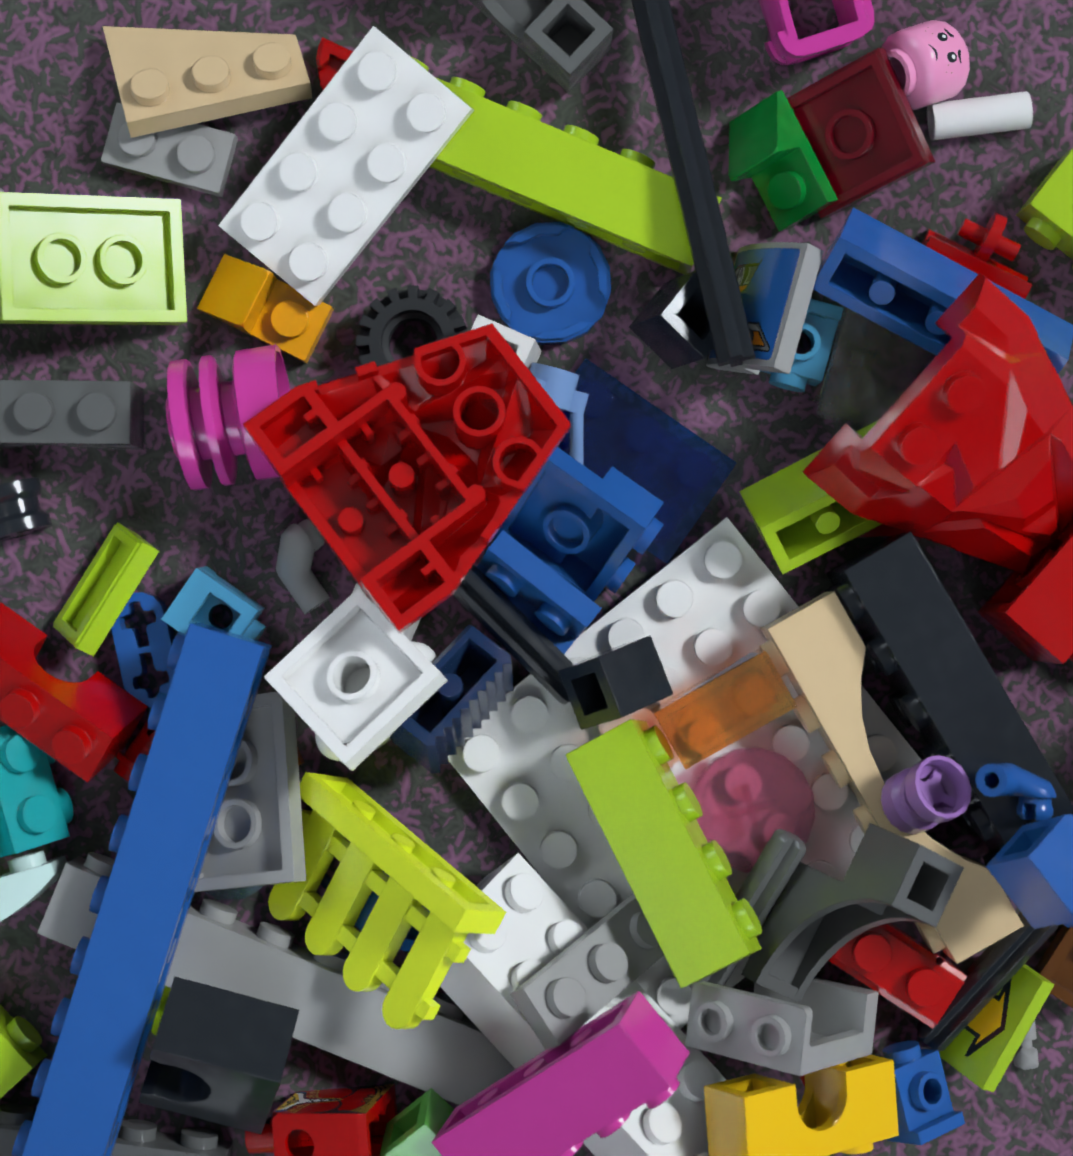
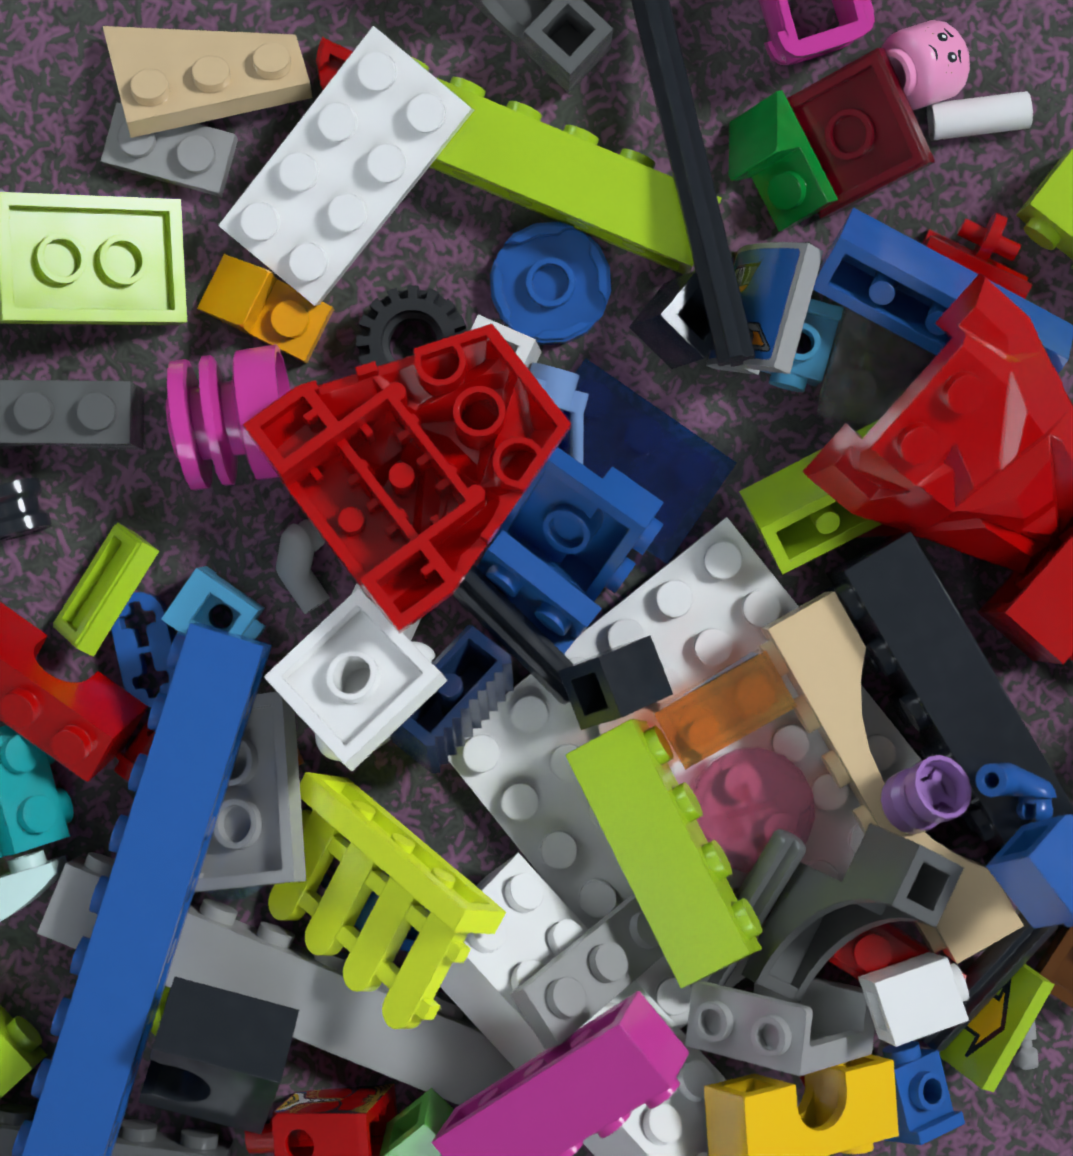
none -> white brick [858,952,969,1046]

